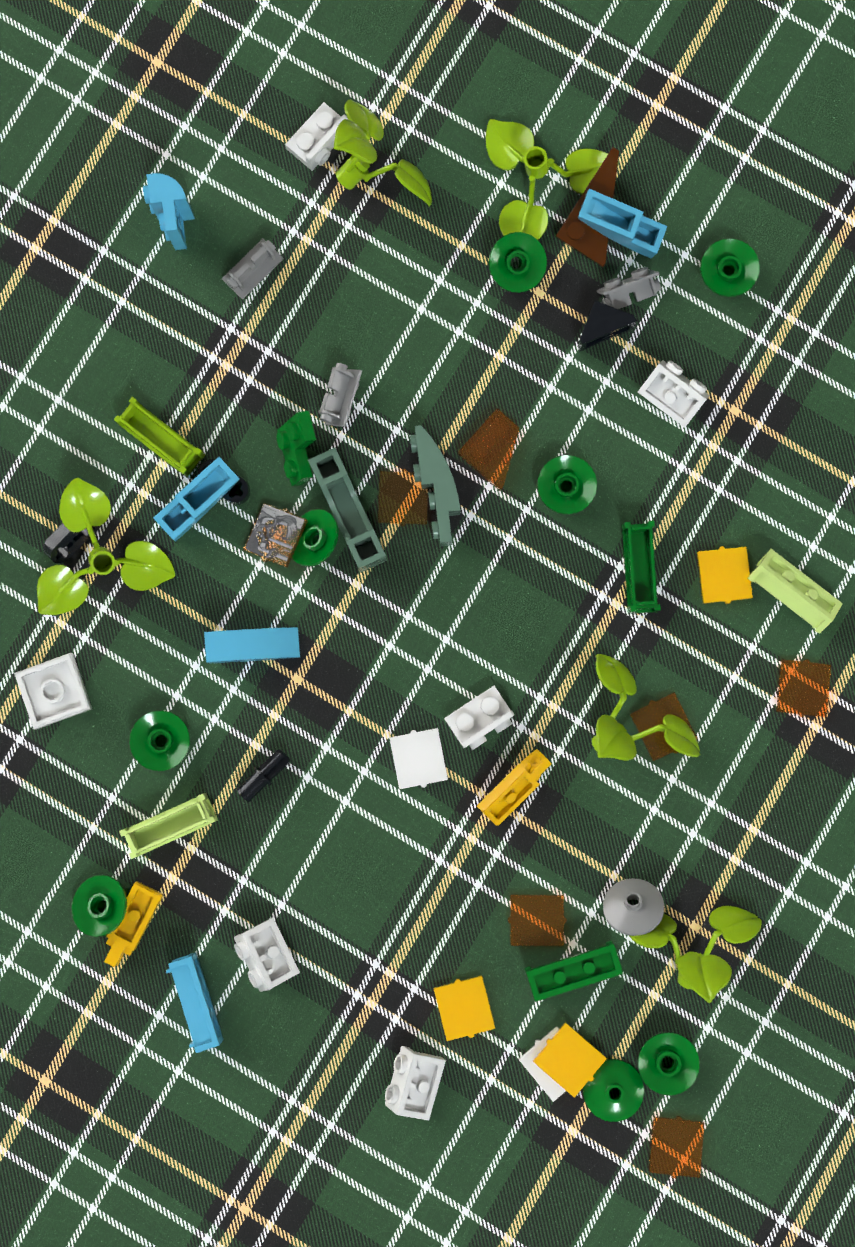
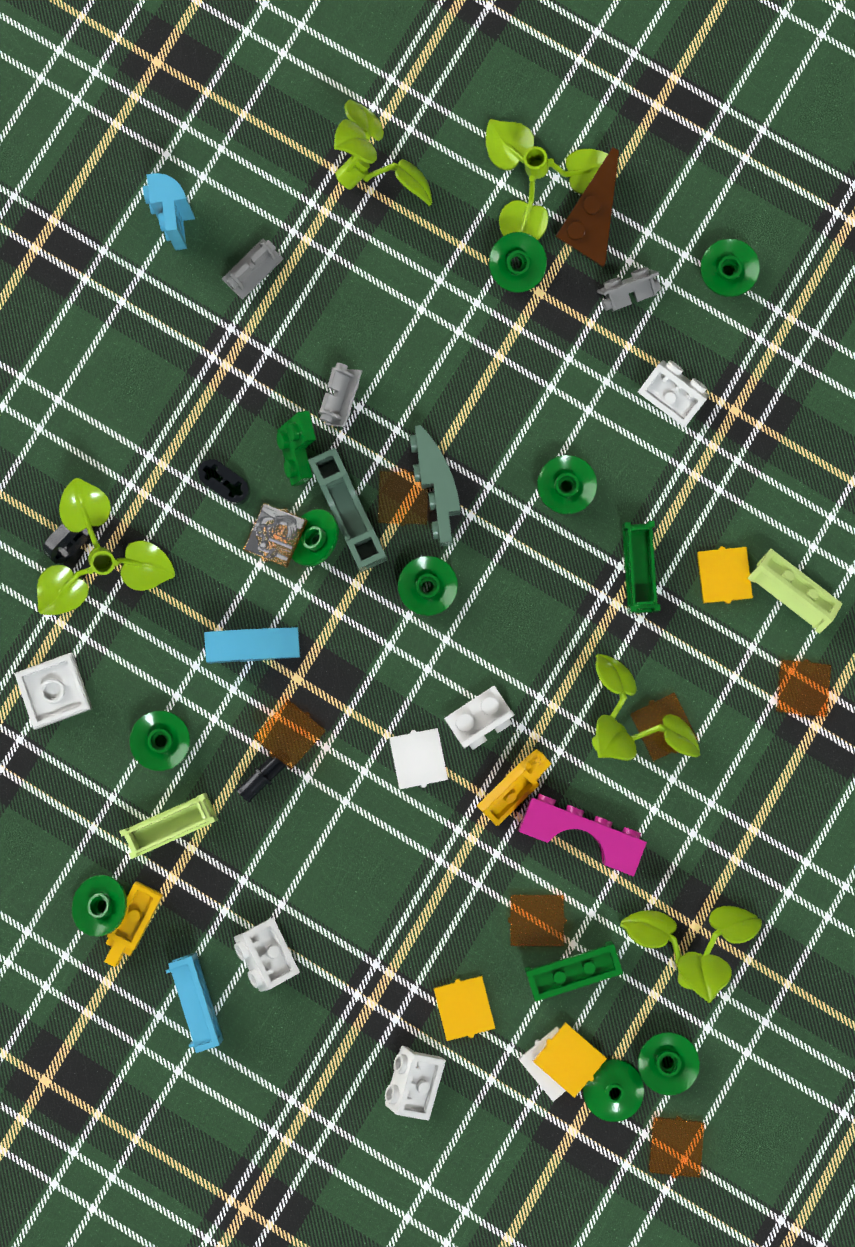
lime container [114,397,205,478] -> none
medium azure slope [153,457,240,542] -> none
white bracket [285,102,349,171] -> none
clear orange wing [458,409,519,491] -> none
black slope [577,301,637,352] -> none
medium azure slope [578,189,667,259] -> none
light grey dish [603,878,664,936] -> none
none -> clear orange piece [254,700,326,770]
none -> green dish [398,556,458,616]
none -> dark pink arch [518,794,647,877]

